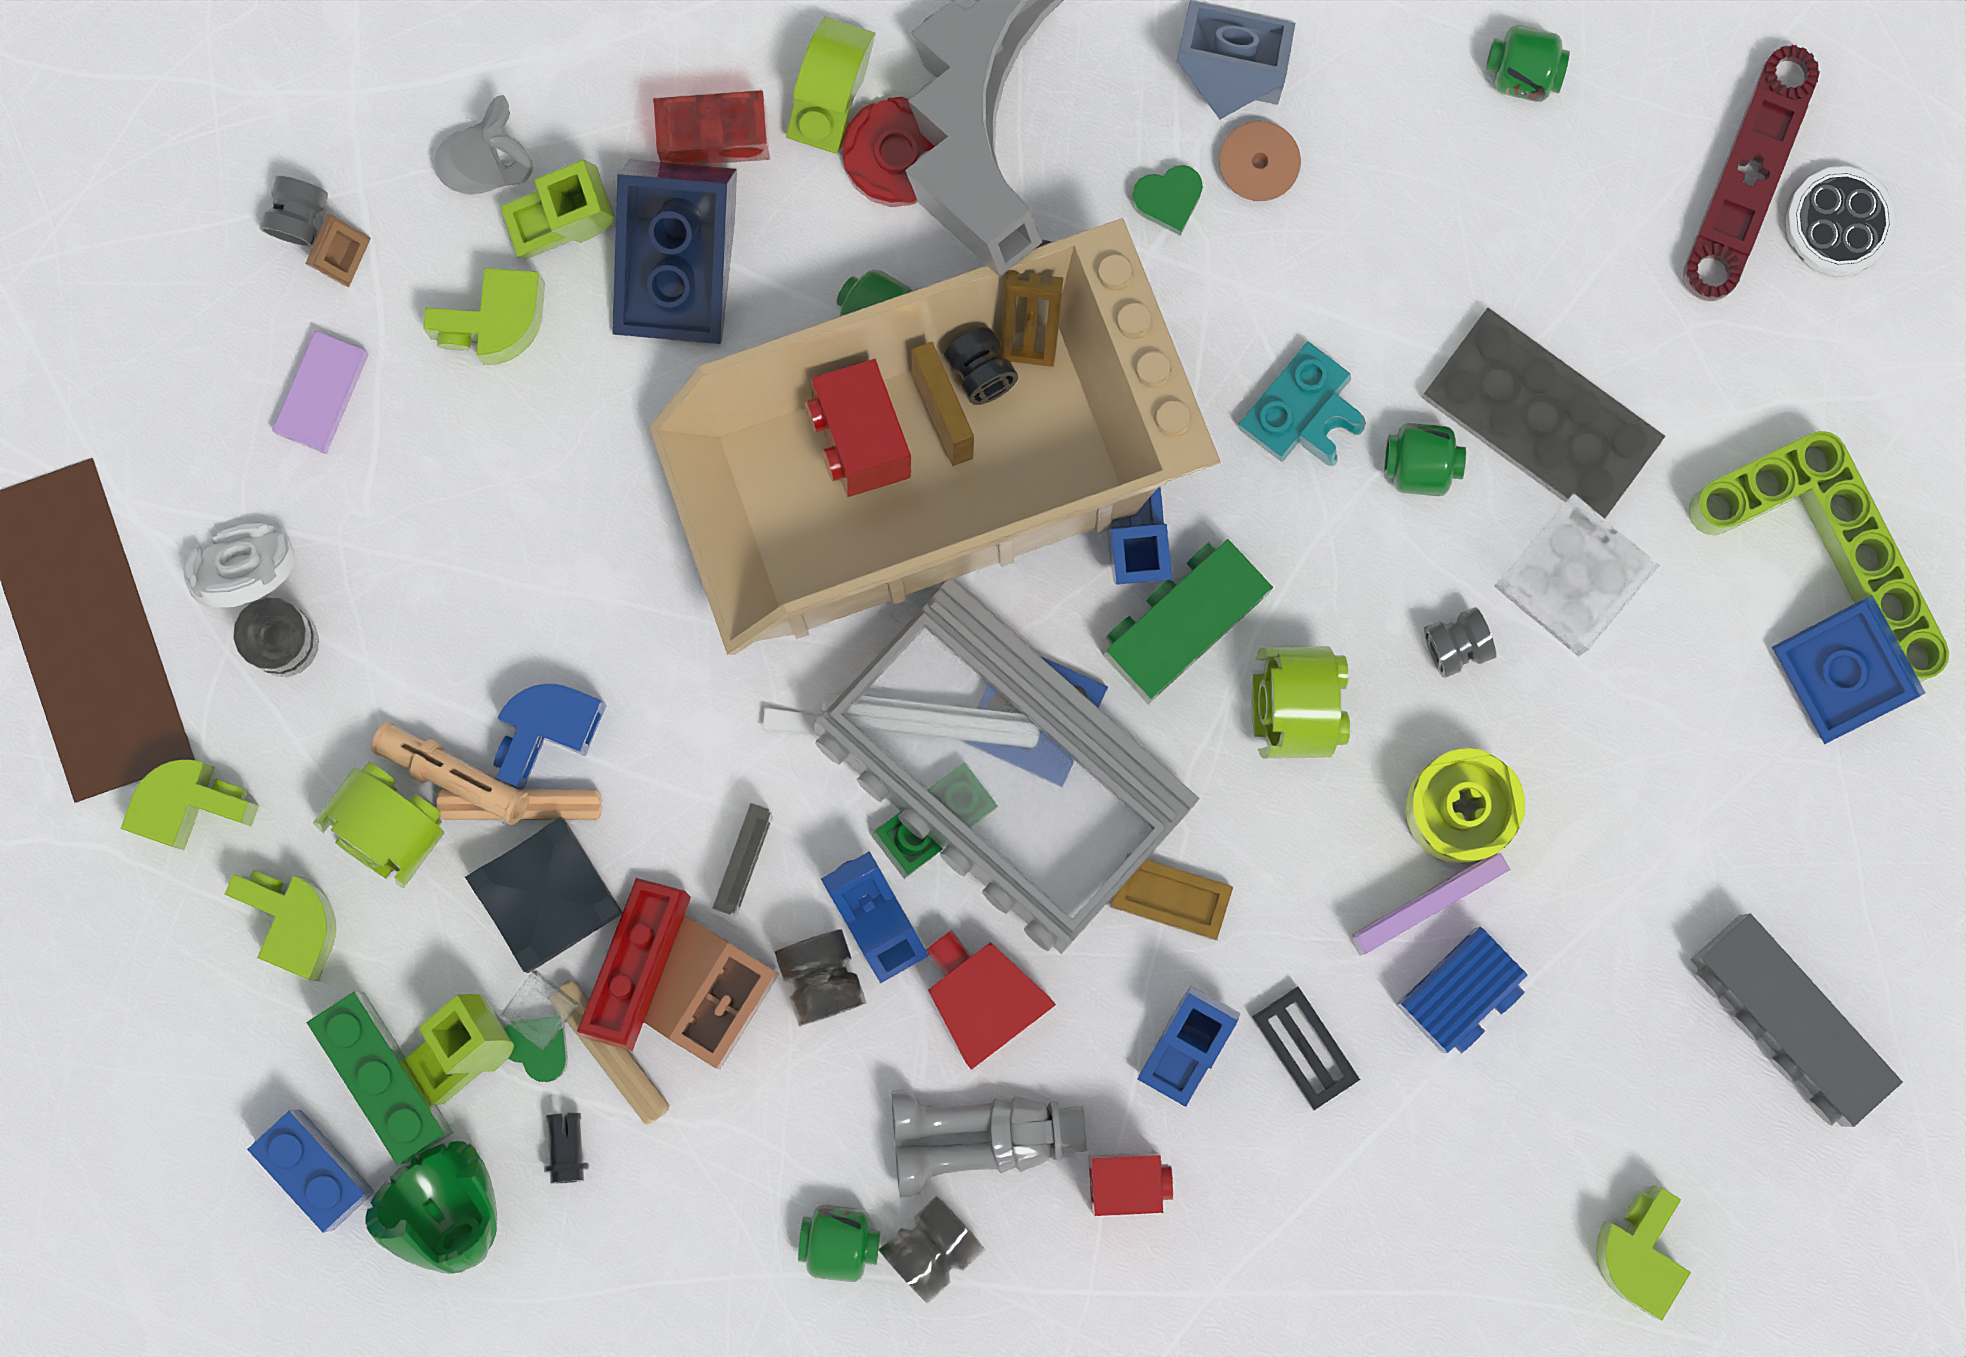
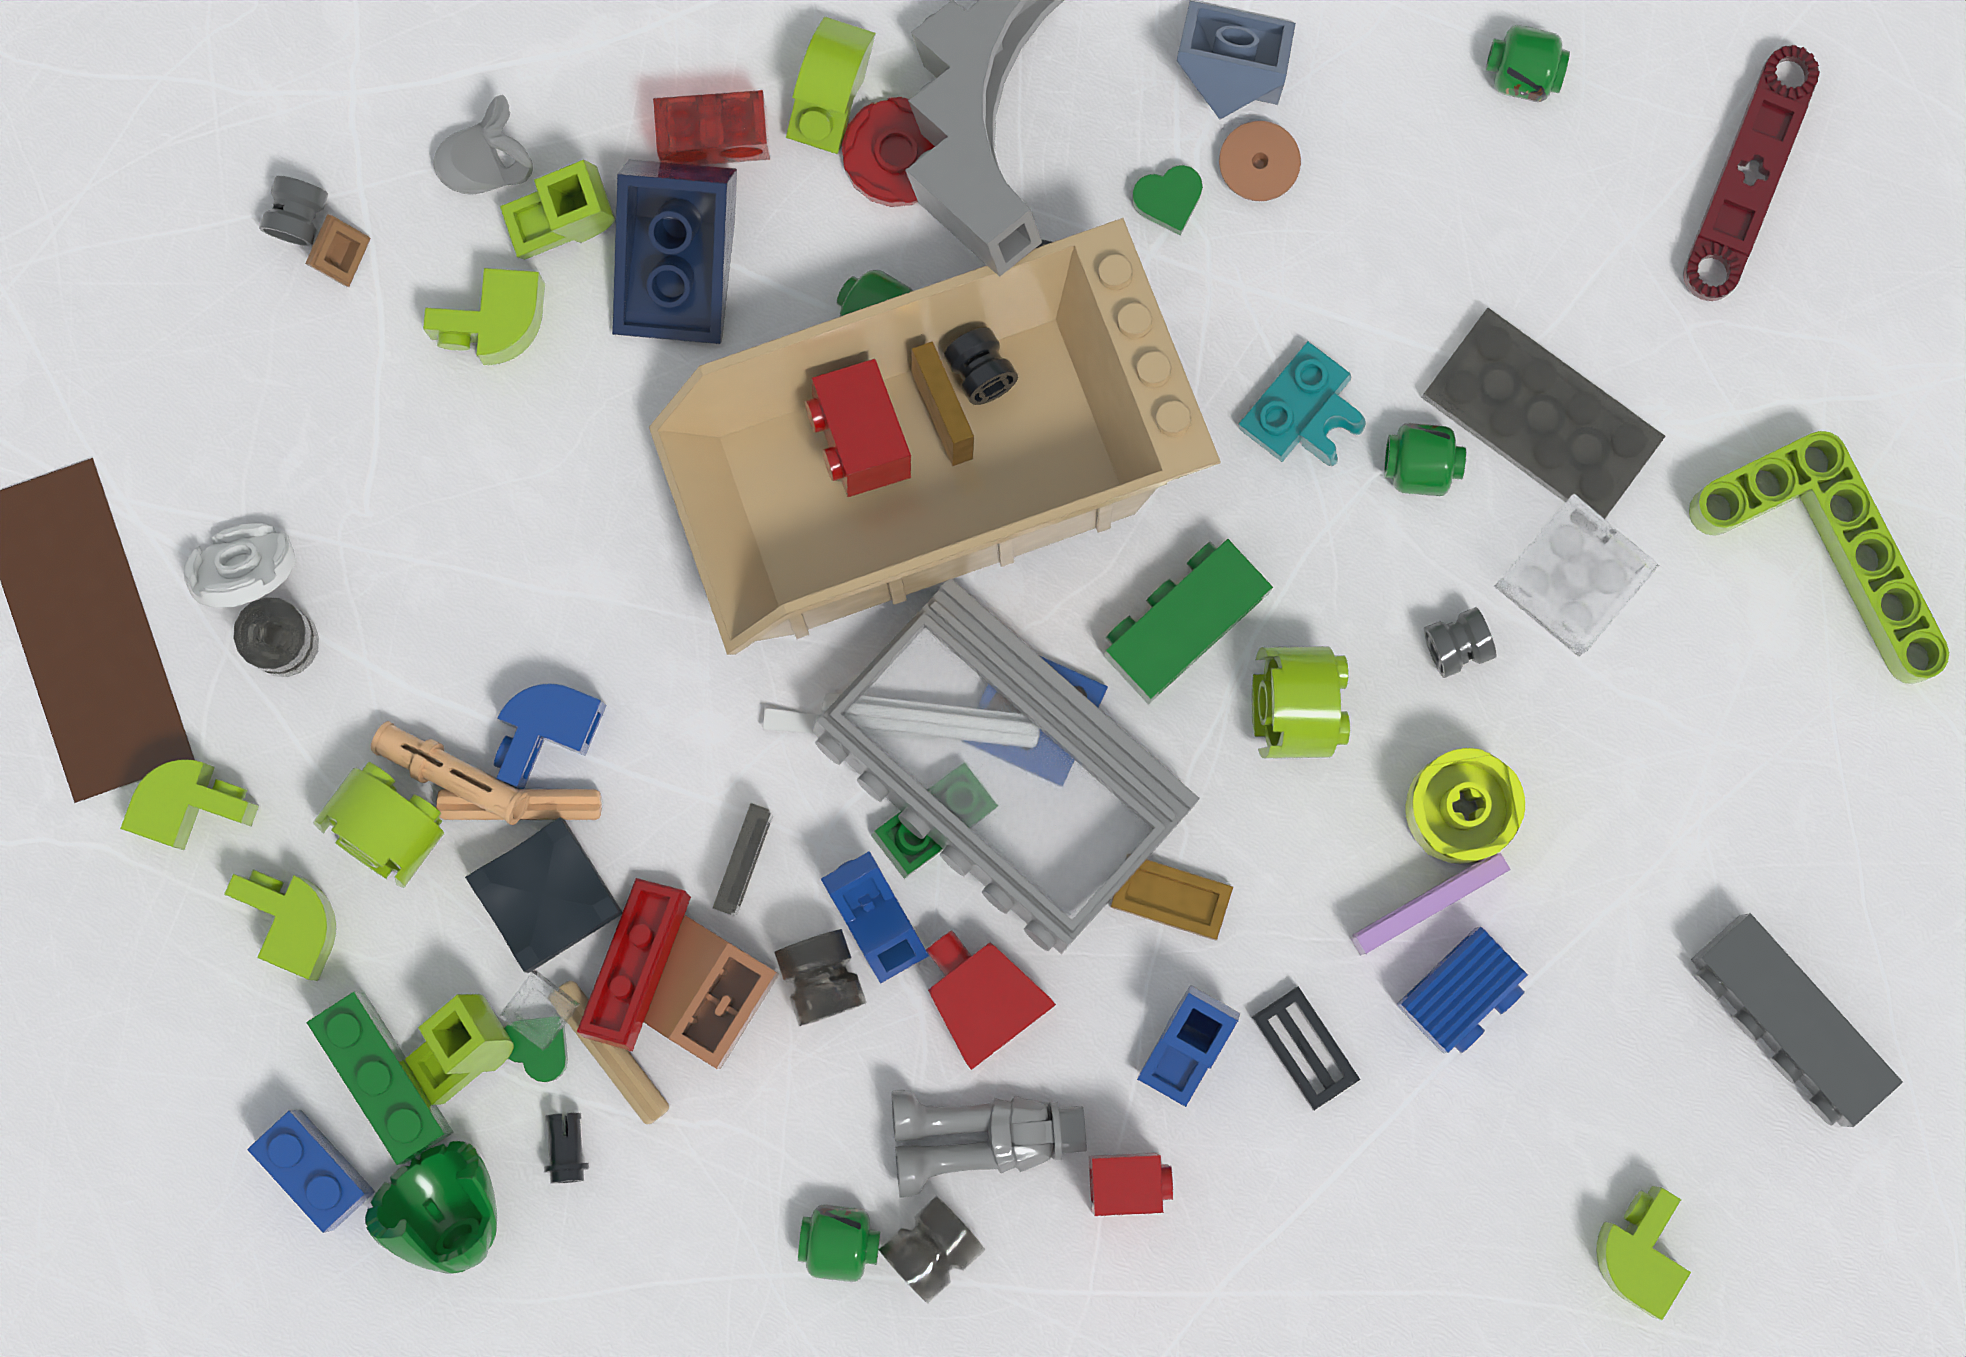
lavender tile [272,331,369,454] -> none
pearl gold tile [1000,271,1063,367] -> none
blue brick [1107,487,1172,585] -> none
blue tile [1772,595,1926,745] -> none
tile [1785,166,1897,276] -> none

